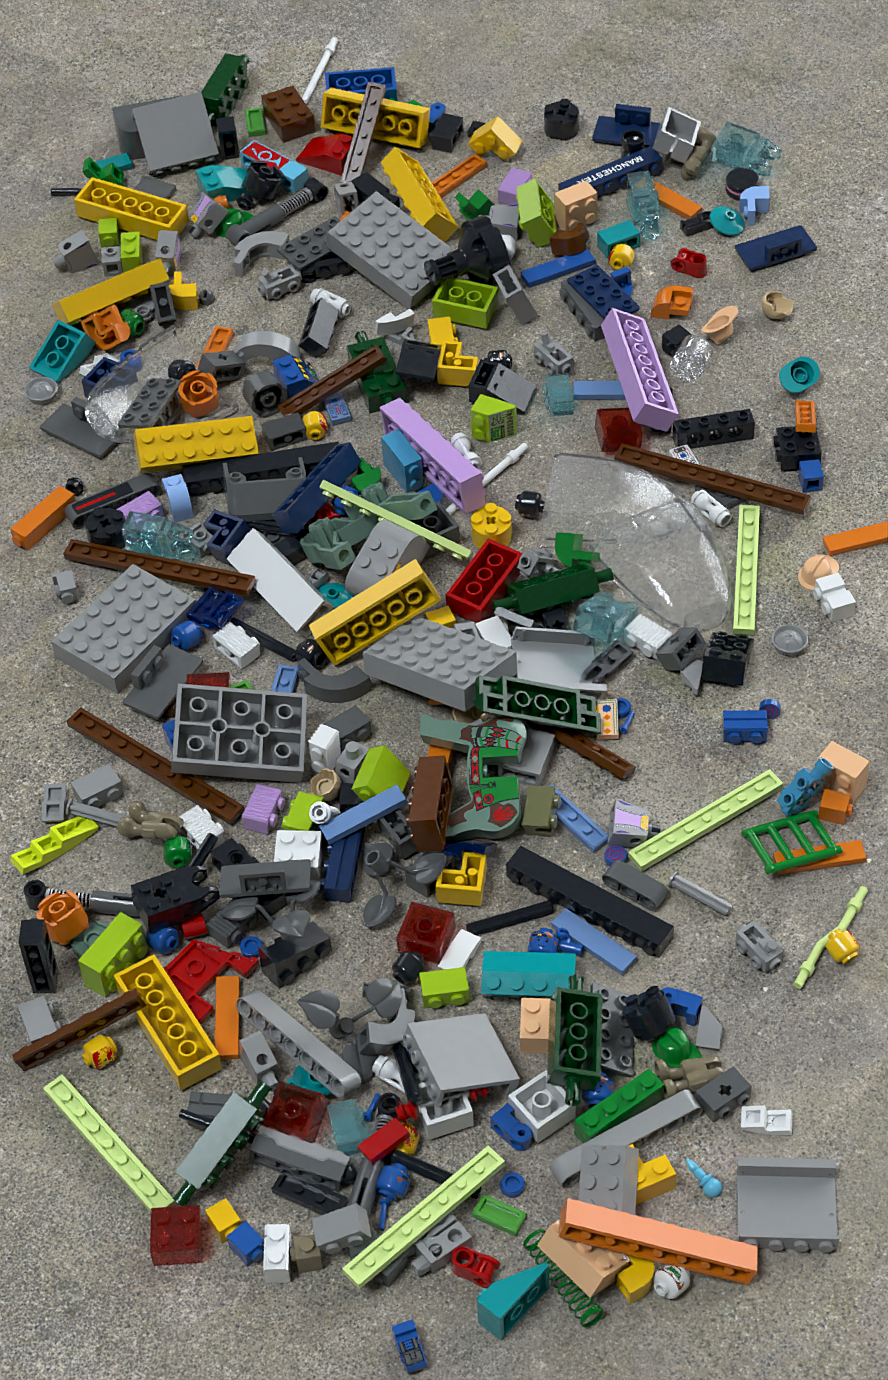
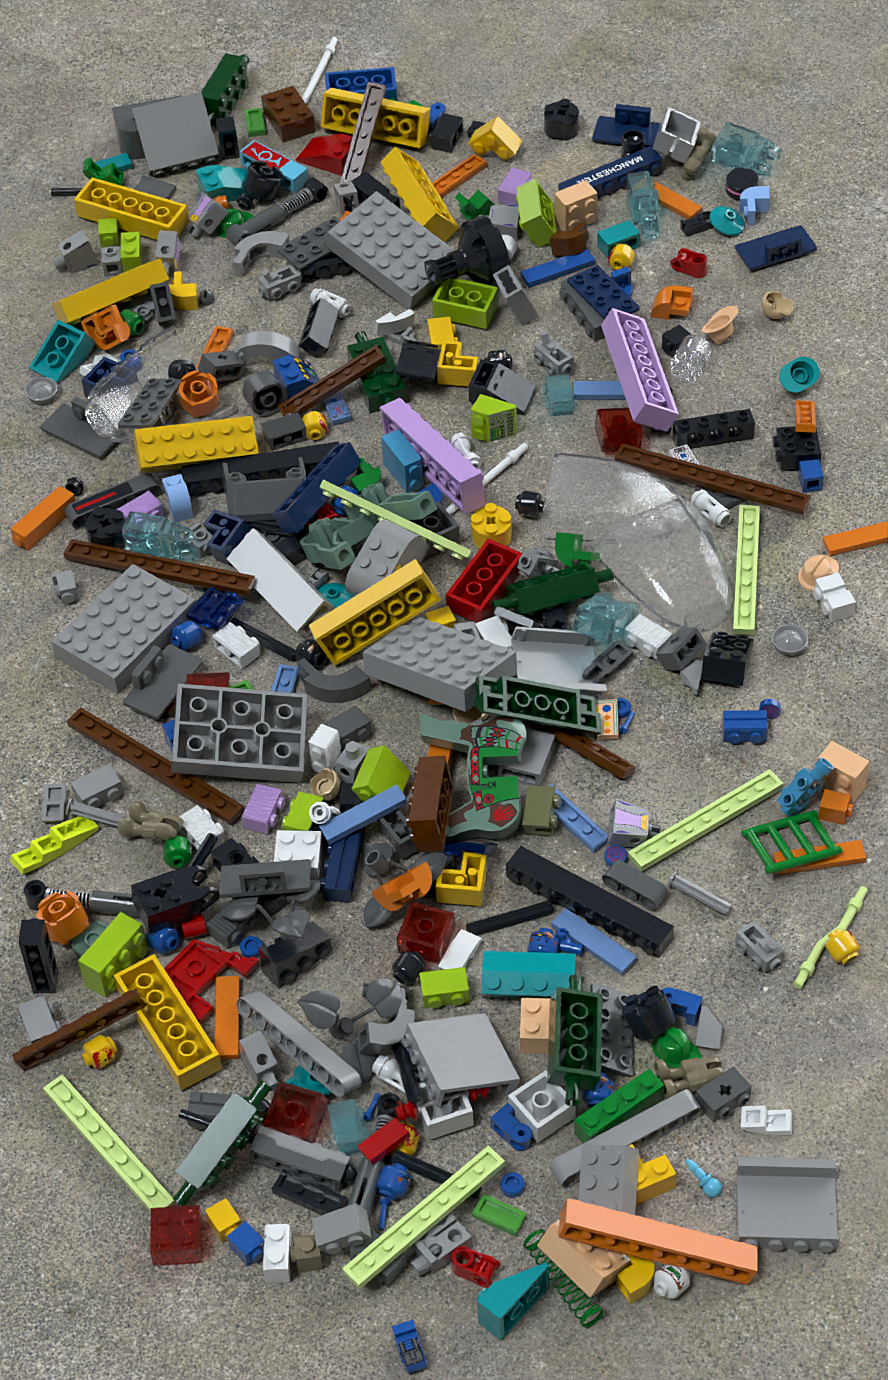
none -> orange brick [371,862,432,911]

